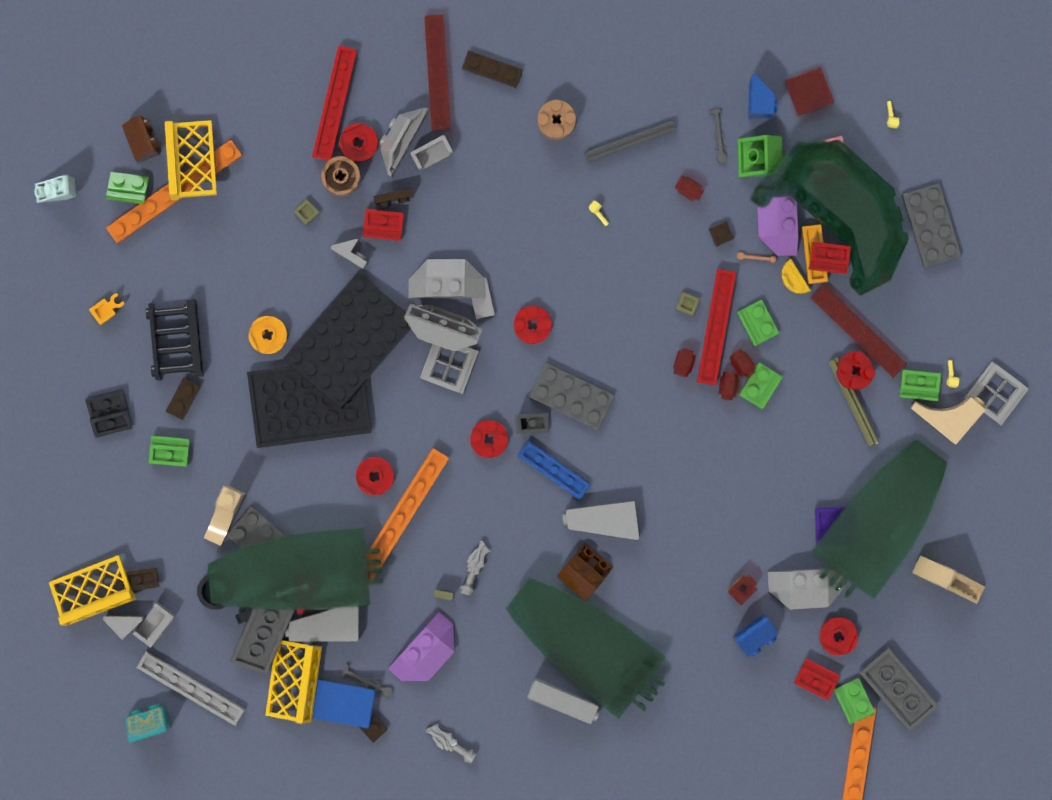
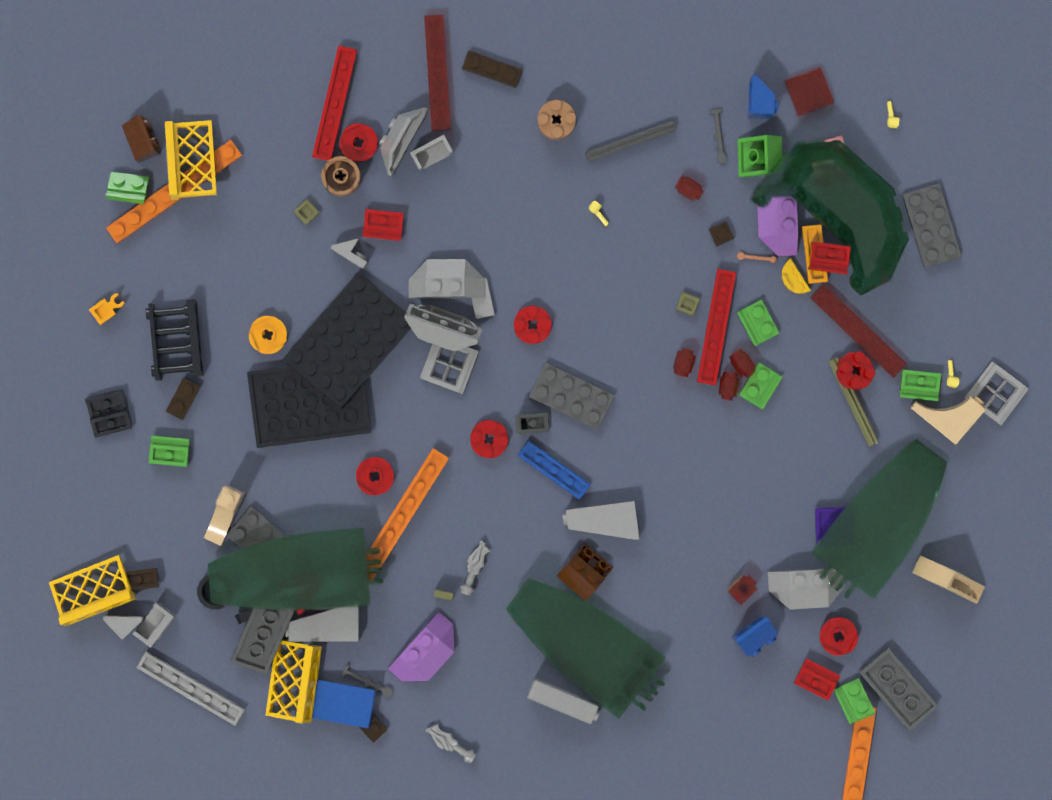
light aqua slope [35,175,76,203] -> none
teal slope [125,703,171,742] -> none
dark brown plate [373,188,413,208] -> none

